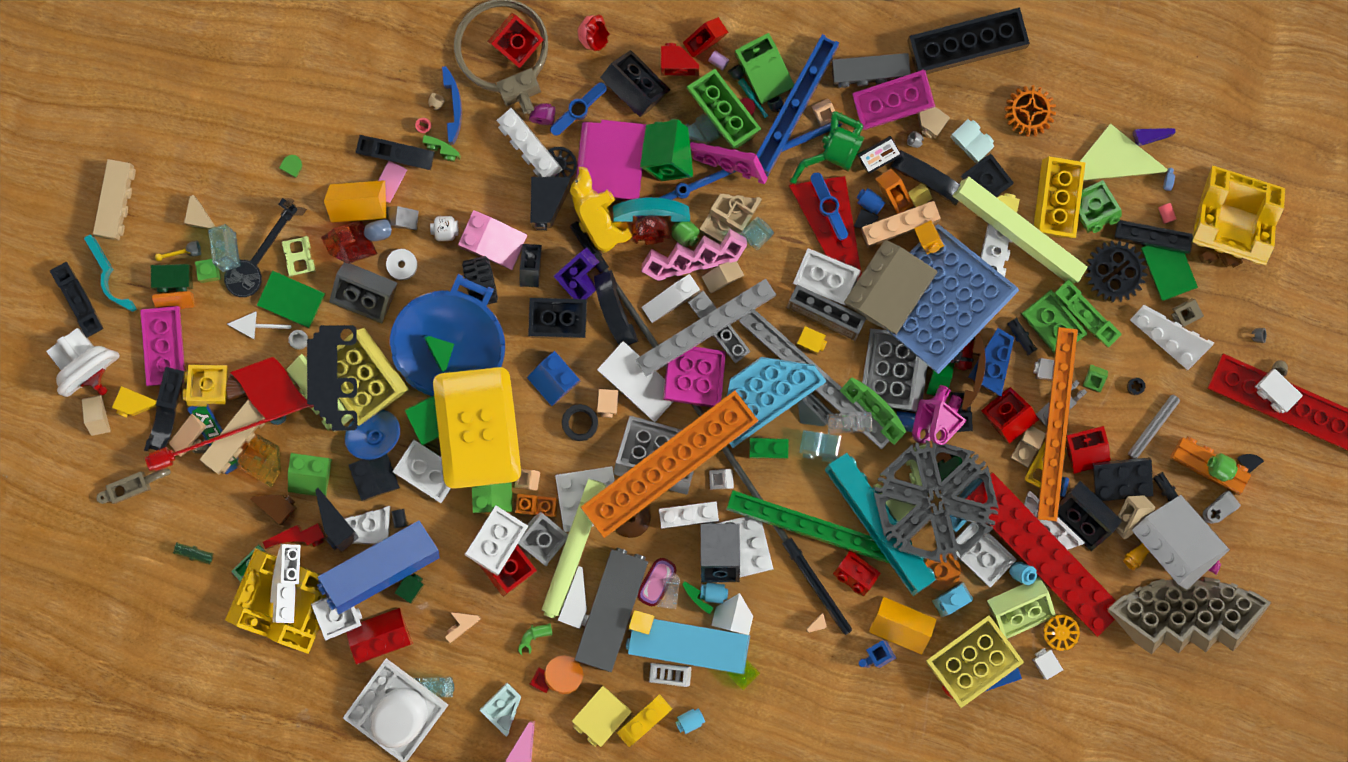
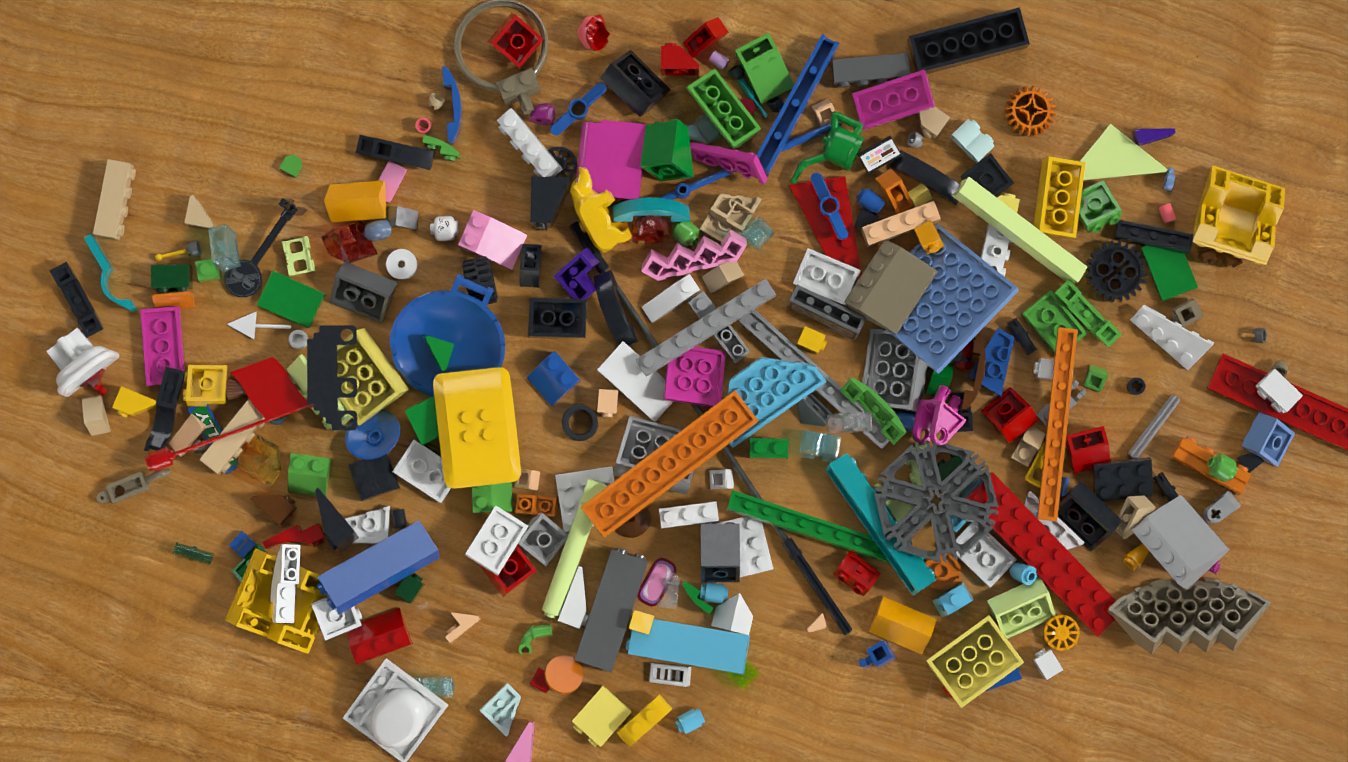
none -> blue tile [229,531,257,558]
none -> medium blue slope [1242,412,1295,467]

